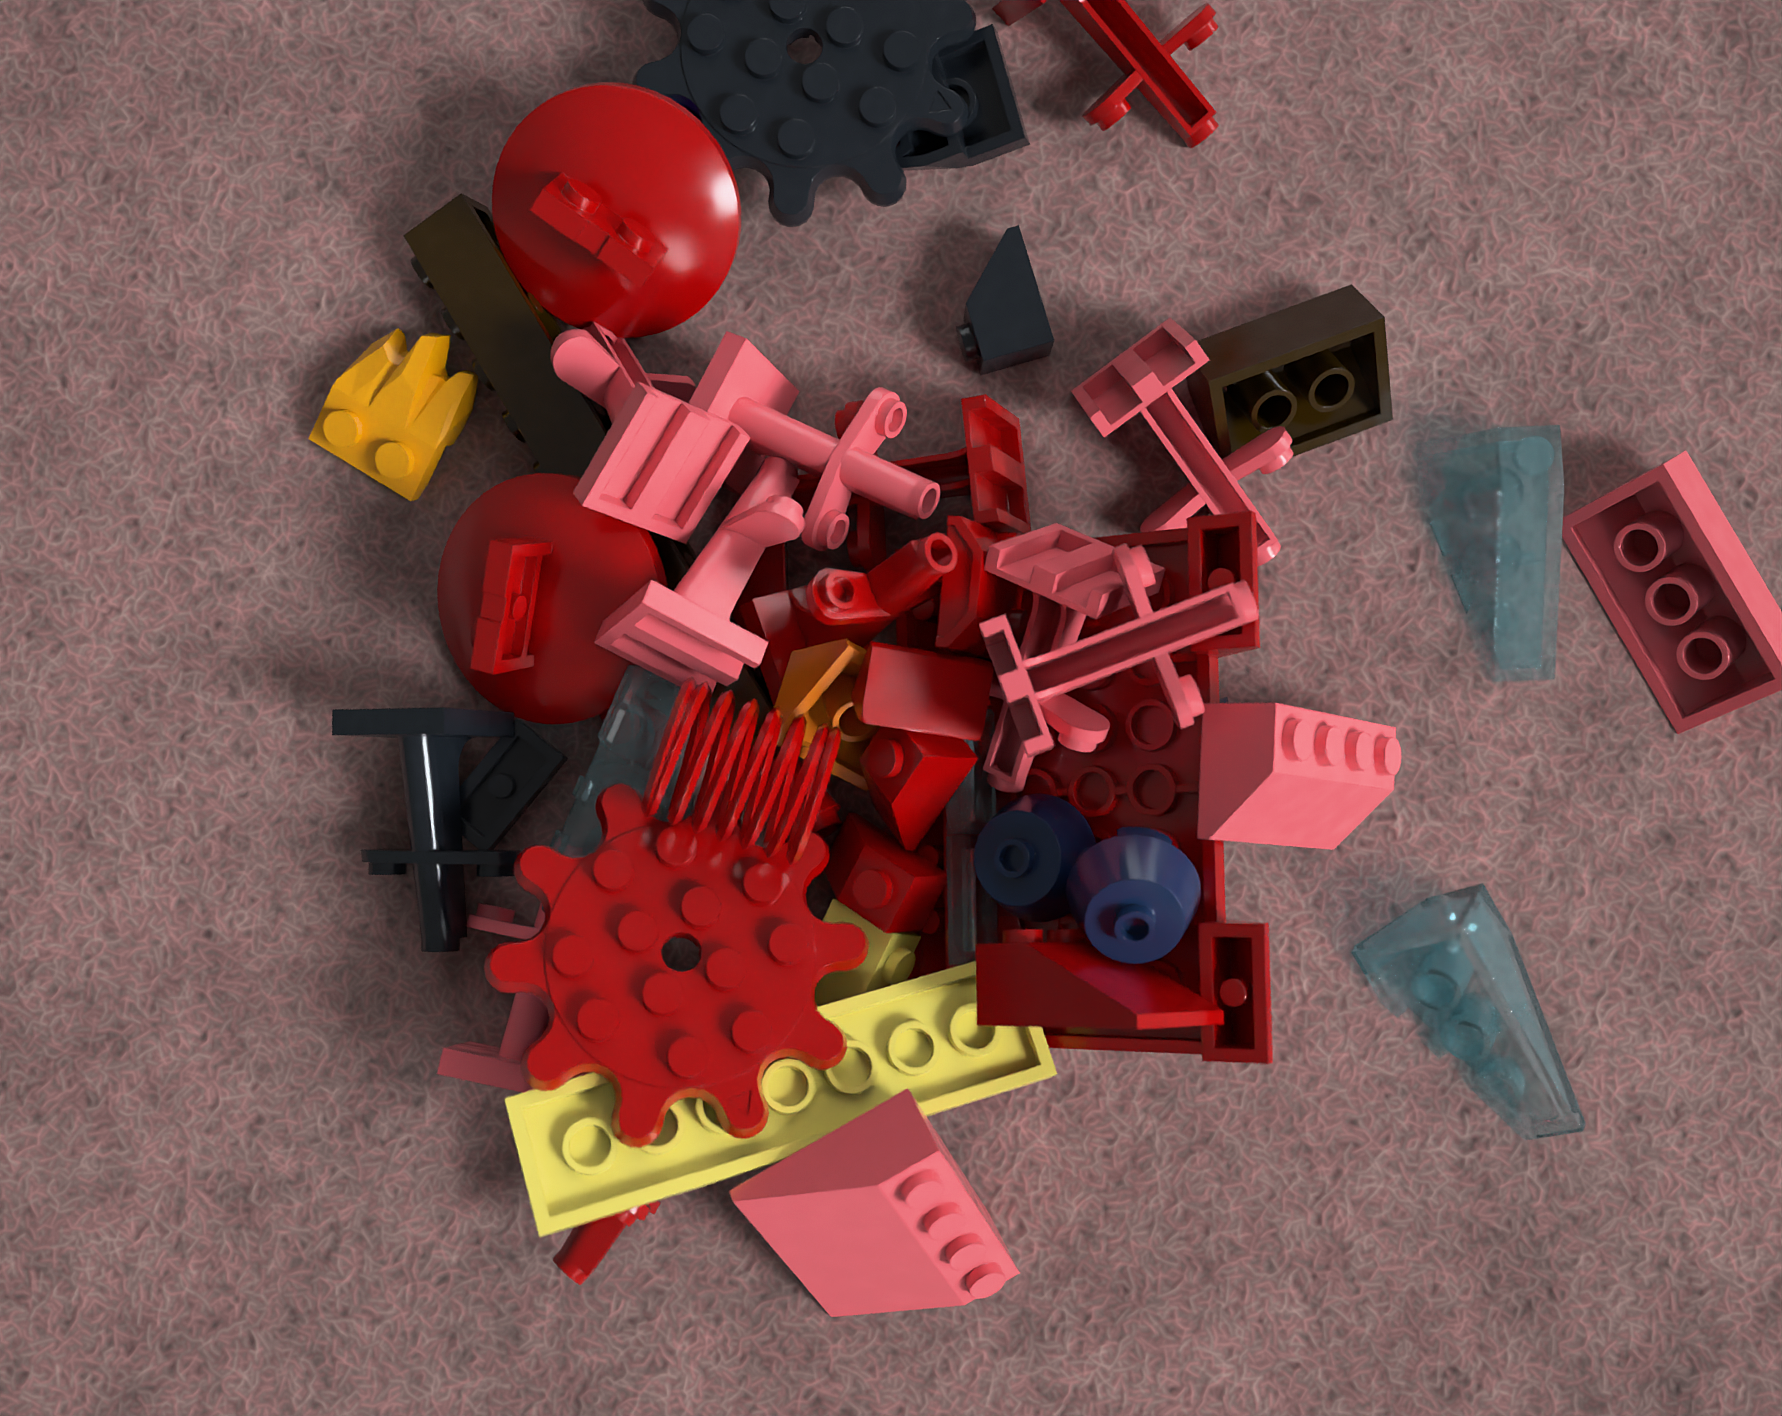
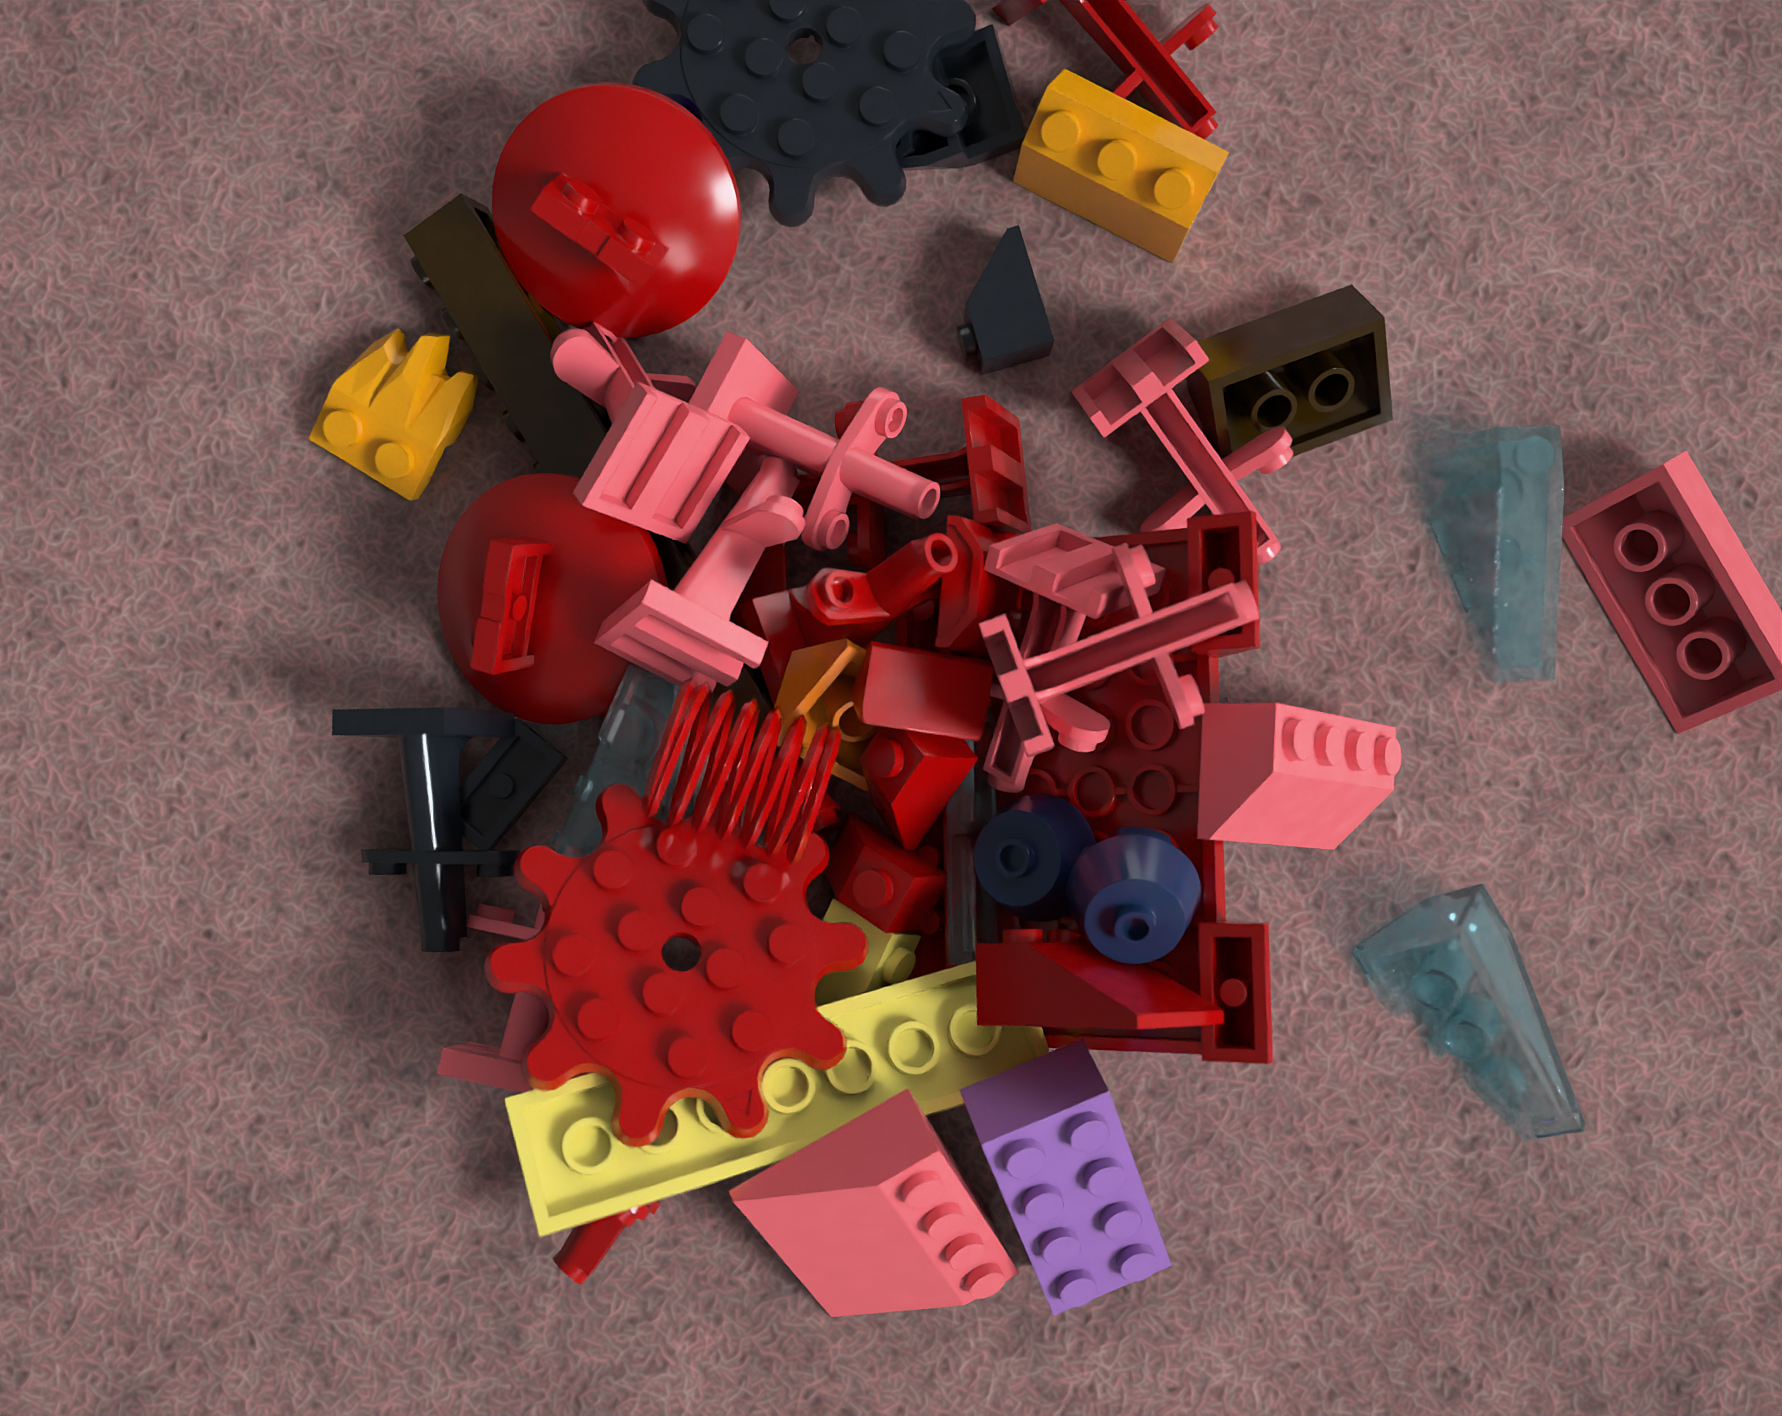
none -> medium lavender brick [960,1038,1172,1316]
none -> light orange slope [1013,68,1229,263]

